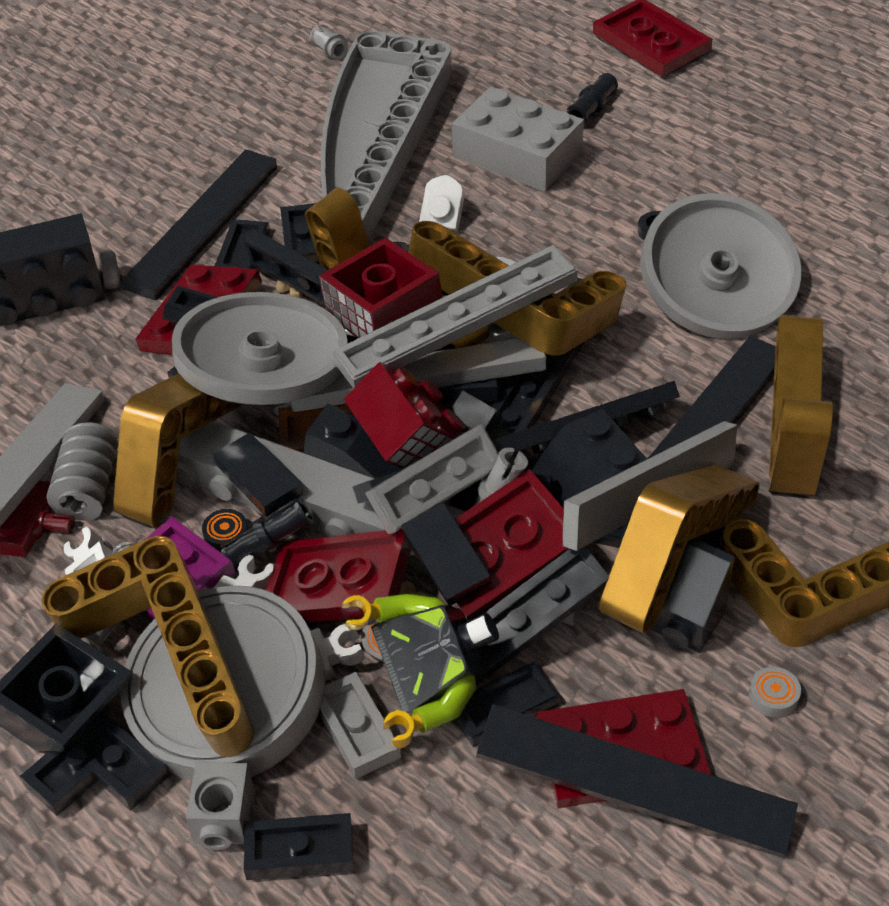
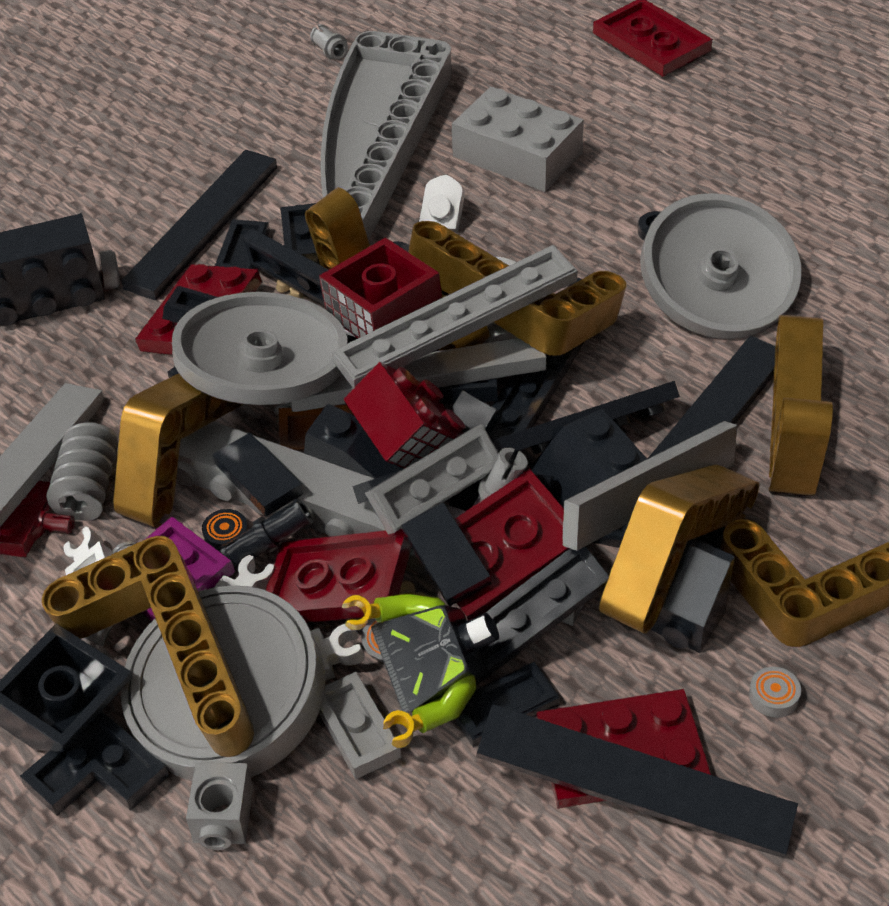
black plate [244,813,354,880] -> none
black pin [567,73,618,124] -> none

